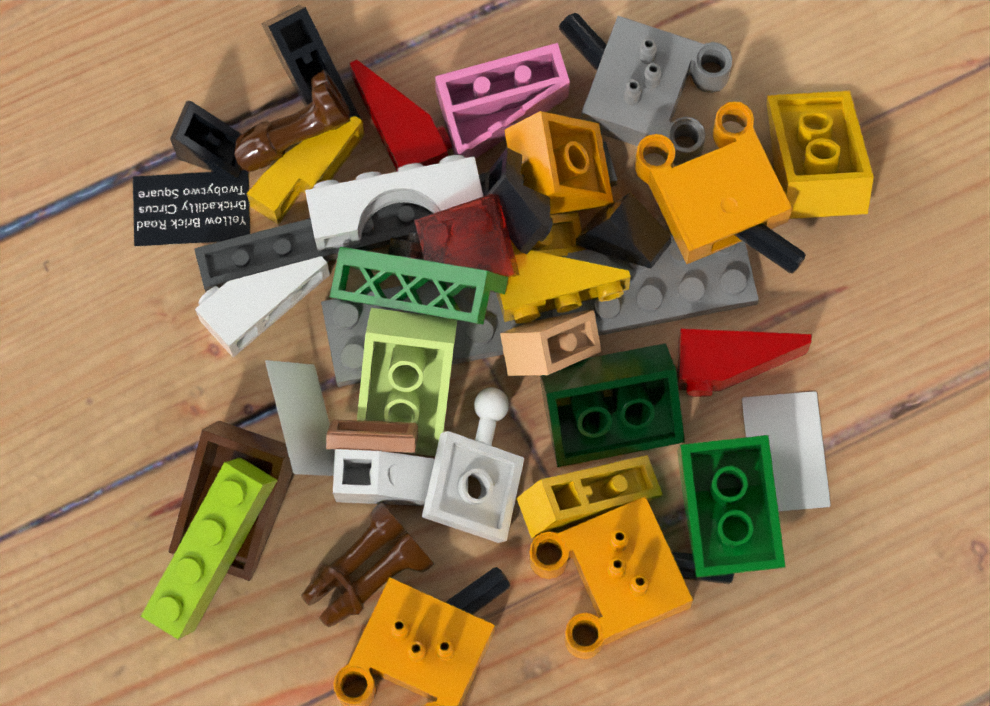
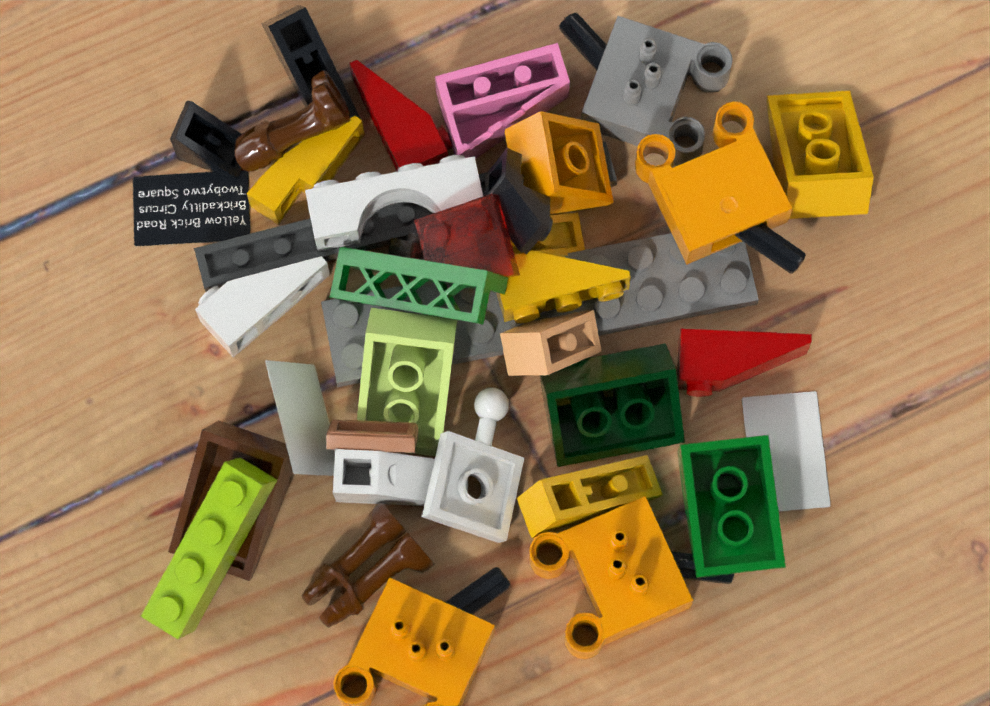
black slope [576,192,672,269] -> none

